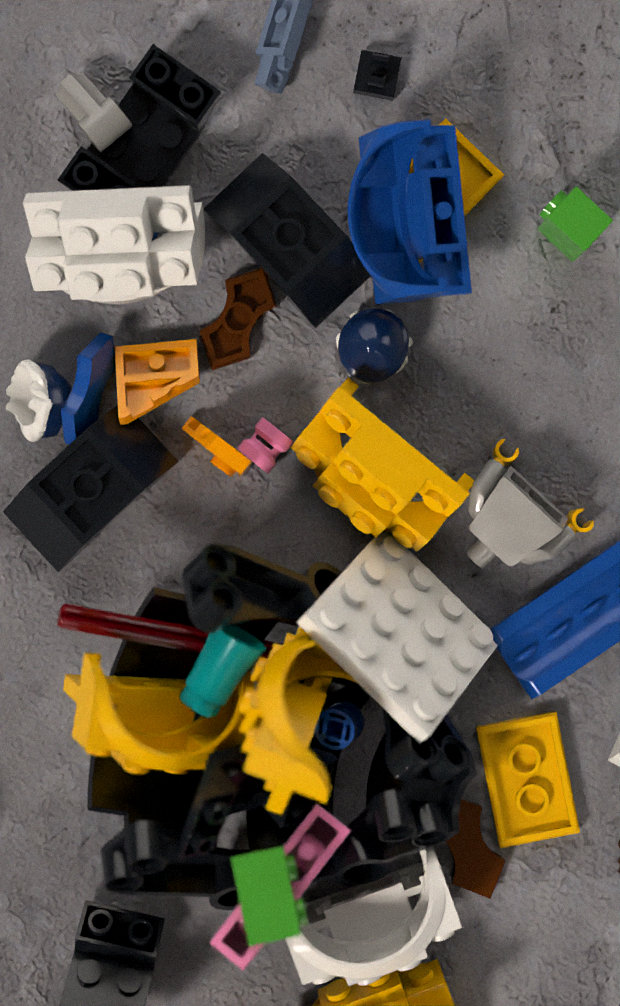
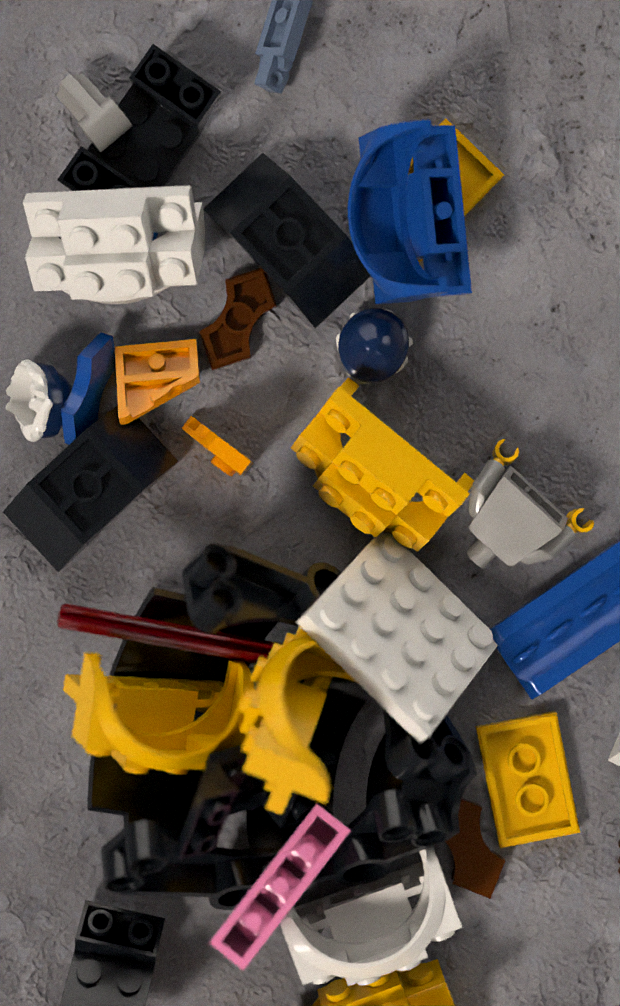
teal plant [179,625,266,718] -> none
bright green brick [231,846,308,946] -> none
bright pink wheel [237,417,294,474] -> none
blue wheel [315,701,365,750] -> none
black tile [353,49,402,101] -> none
bright green brick [537,186,613,262] -> none

